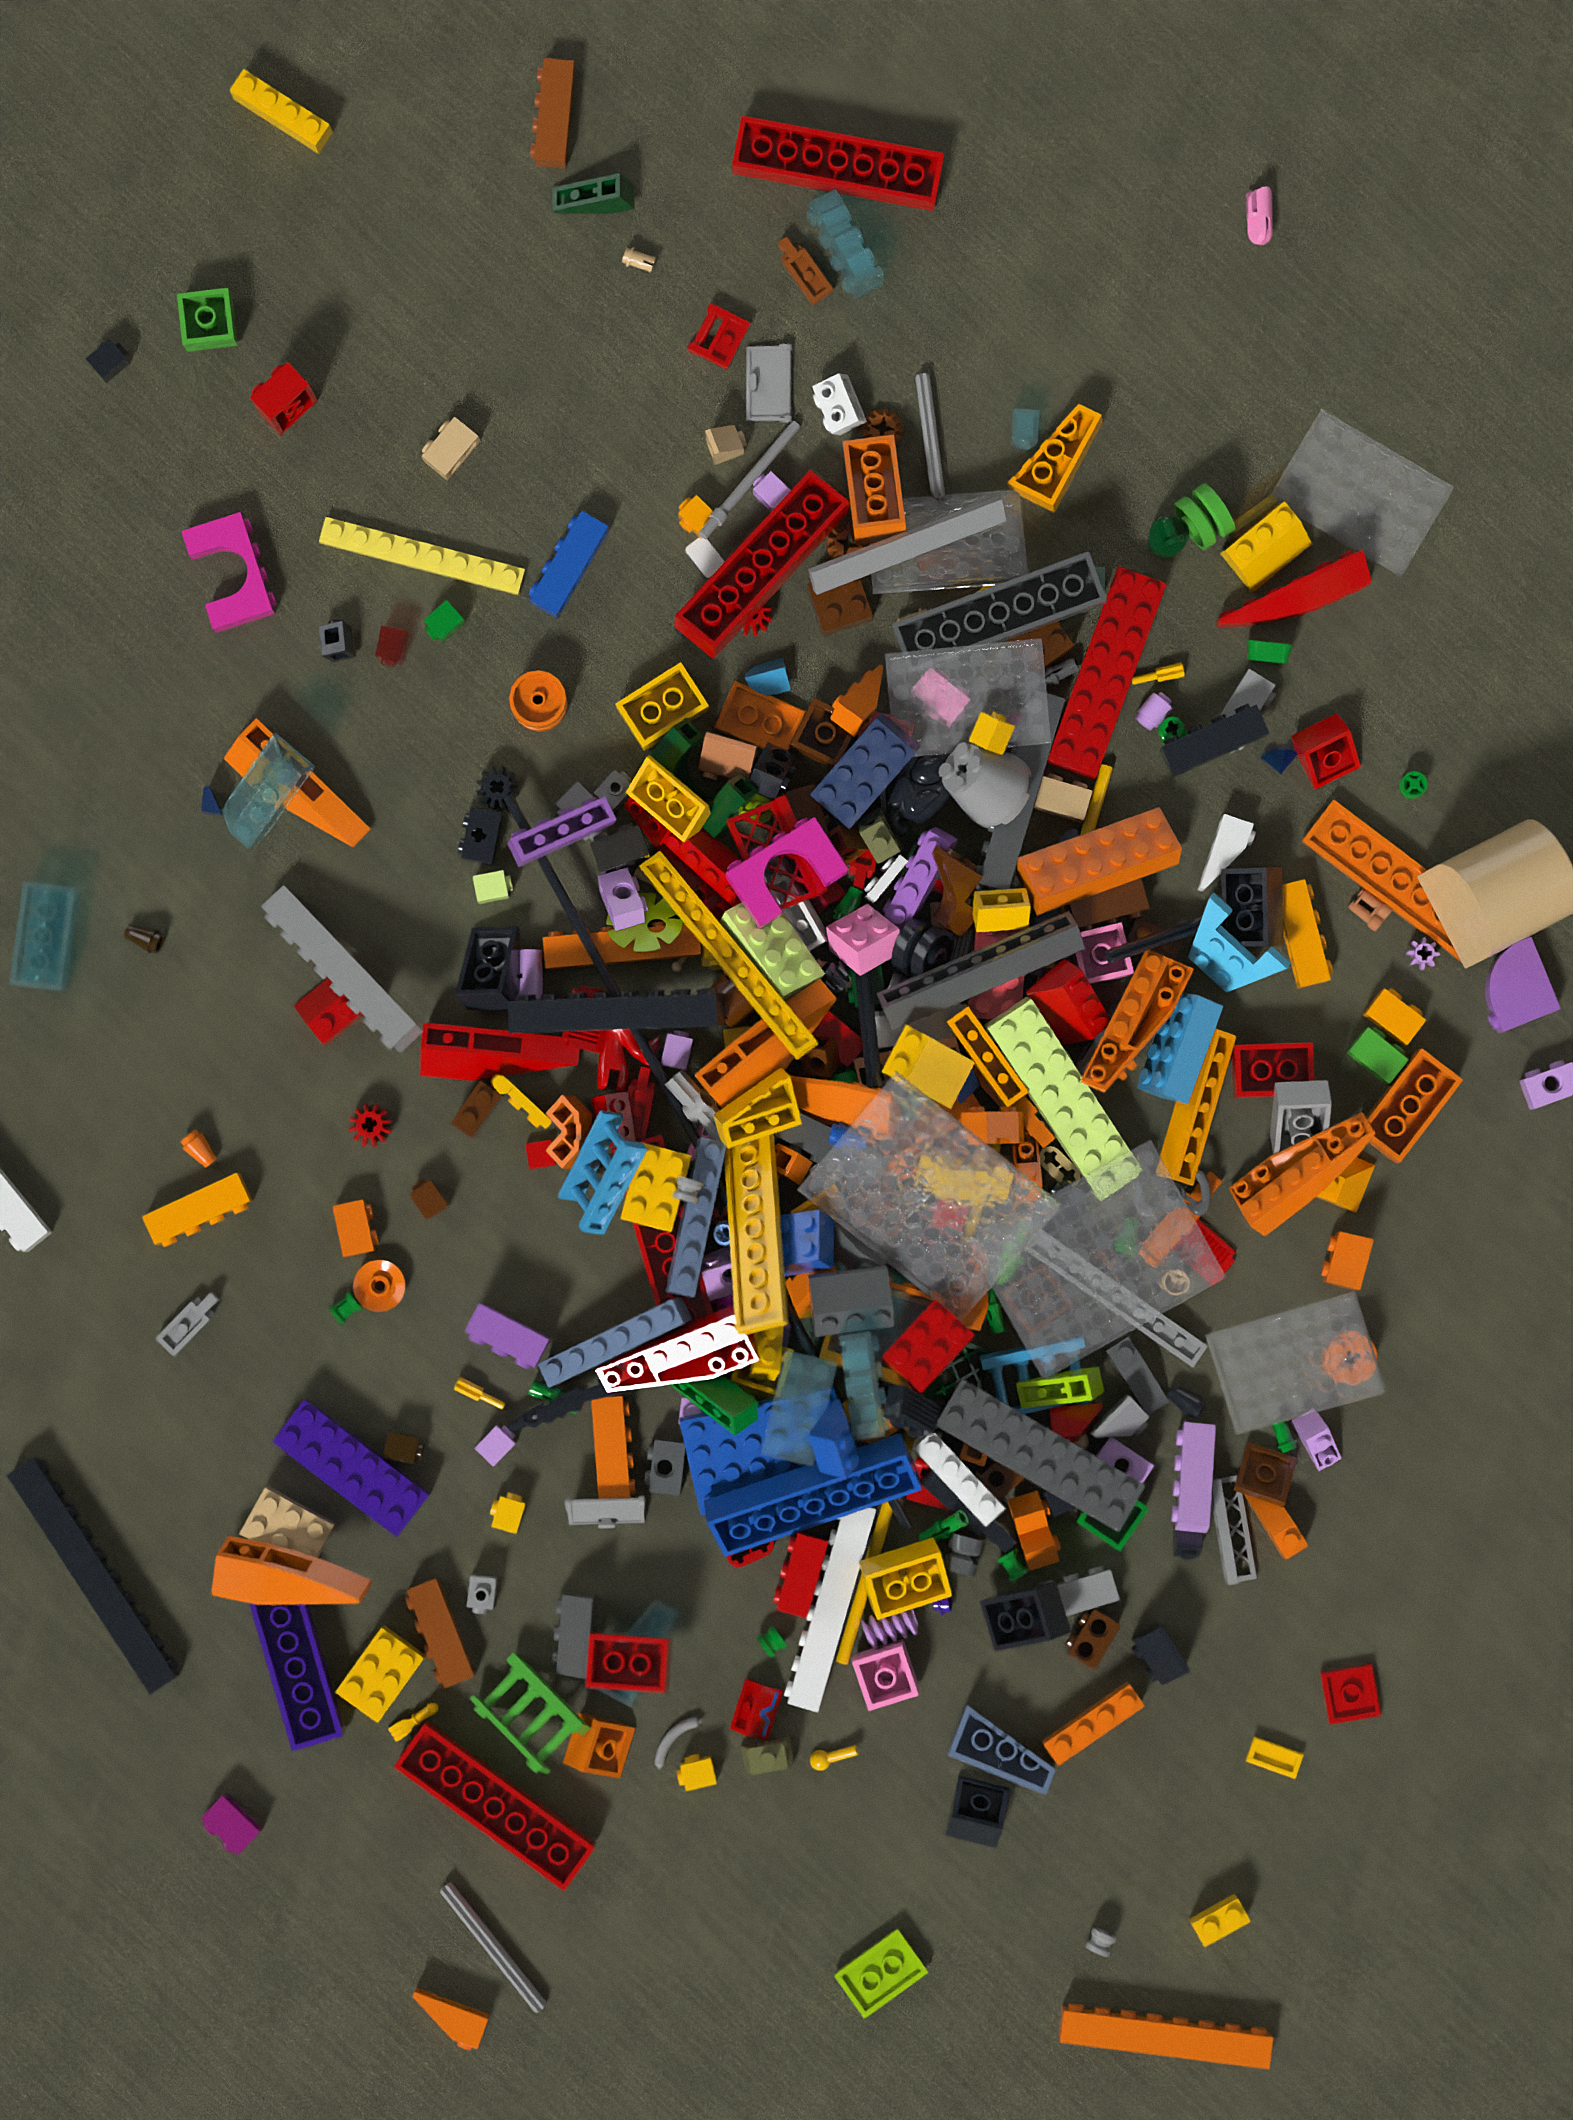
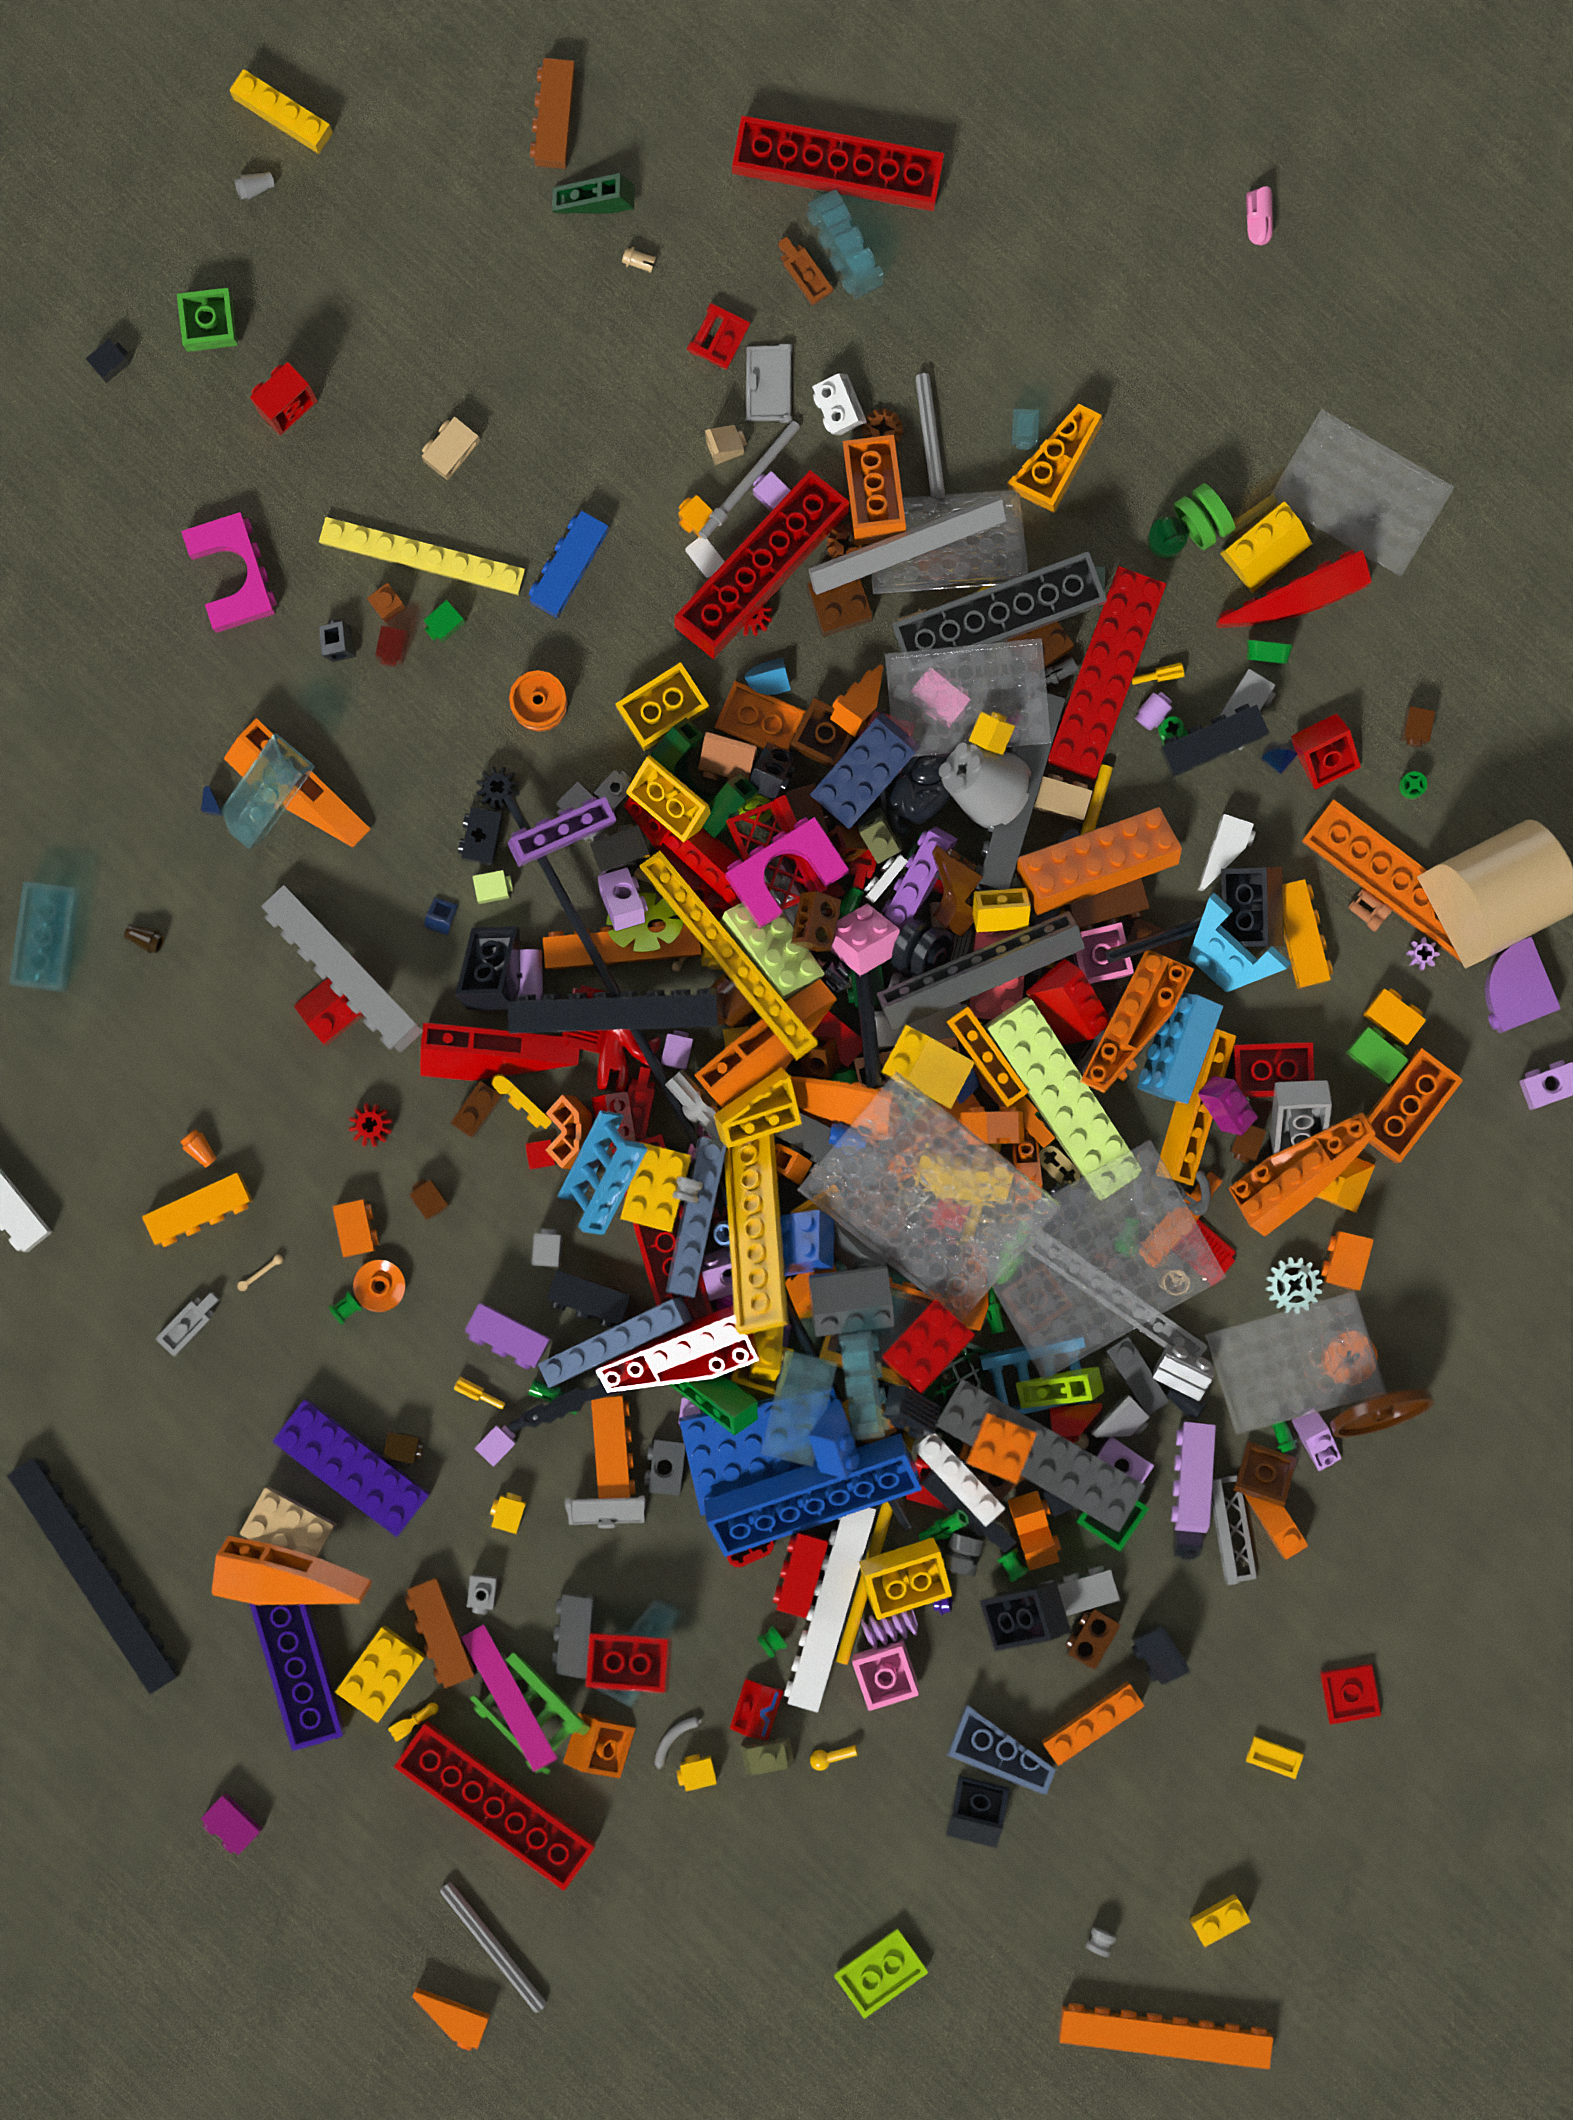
none -> light grey cone [234,172,275,200]
none -> tan hinge [237,1255,283,1291]
none -> dark orange brick [367,583,406,623]
none -> dark blue slope [424,897,459,935]
none -> dark pink tile [461,1624,557,1772]
none -> light grey brick [532,1229,563,1267]
none -> black brick [546,1270,631,1328]
none -> reddish brown brick [791,891,841,952]
none -> orange brick [966,1413,1037,1483]
none -> brick [1152,1344,1215,1401]
none -> magenta brick [1198,1076,1258,1135]
none -> reddish brown brick [1229,1125,1266,1164]
none -> light aqua gear [1265,1257,1323,1313]
none -> reddish brown dish [1330,1389,1434,1438]
none -> reddish brown brick [1400,706,1435,748]

